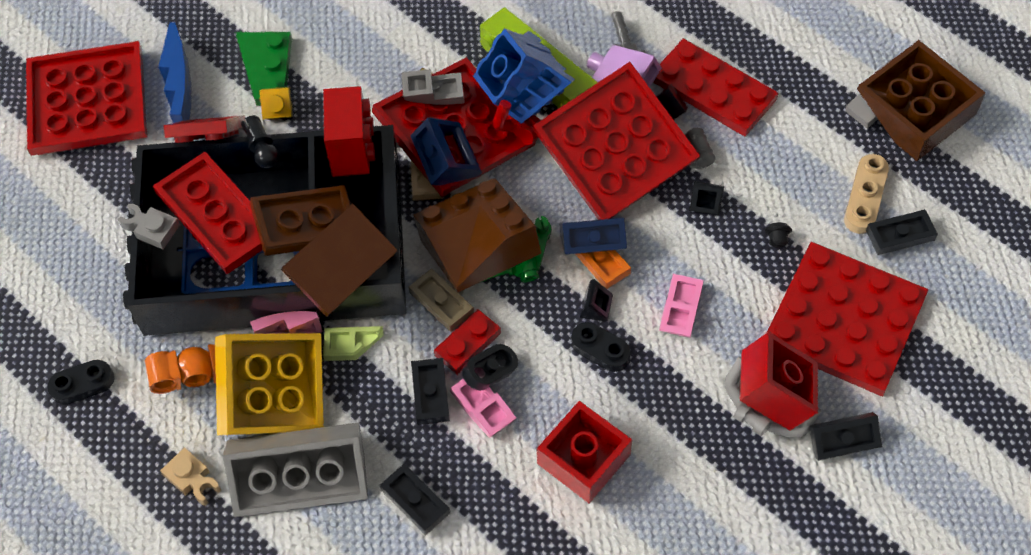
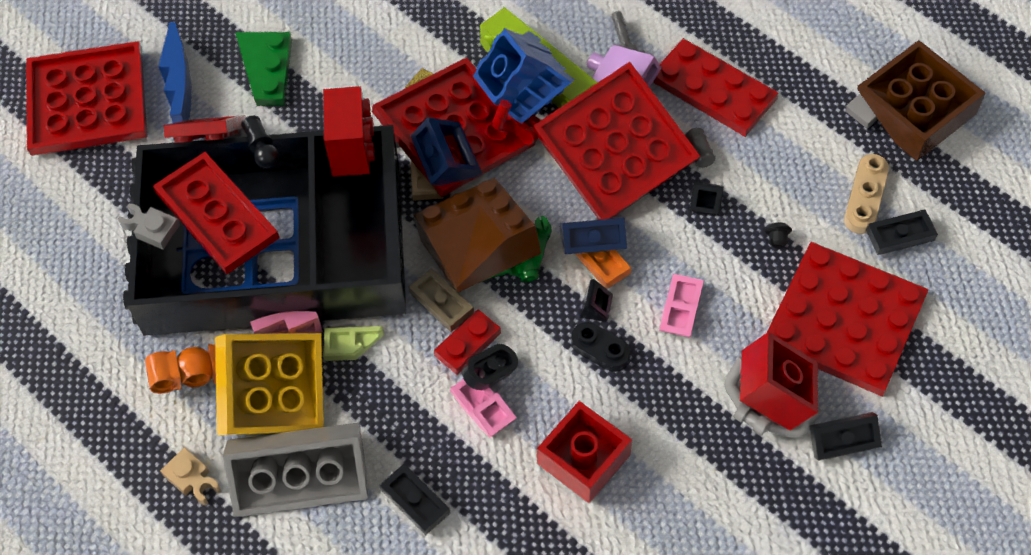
black plate [47,360,114,405] -> none
reddish brown tile [250,185,351,256] -> none
yellow plate [259,87,293,119] -> none
reddish brown tile [281,204,398,317] -> none
light grey slope [401,69,465,105] -> none
black plate [411,358,450,425] -> none
black slope [656,84,688,120] -> none

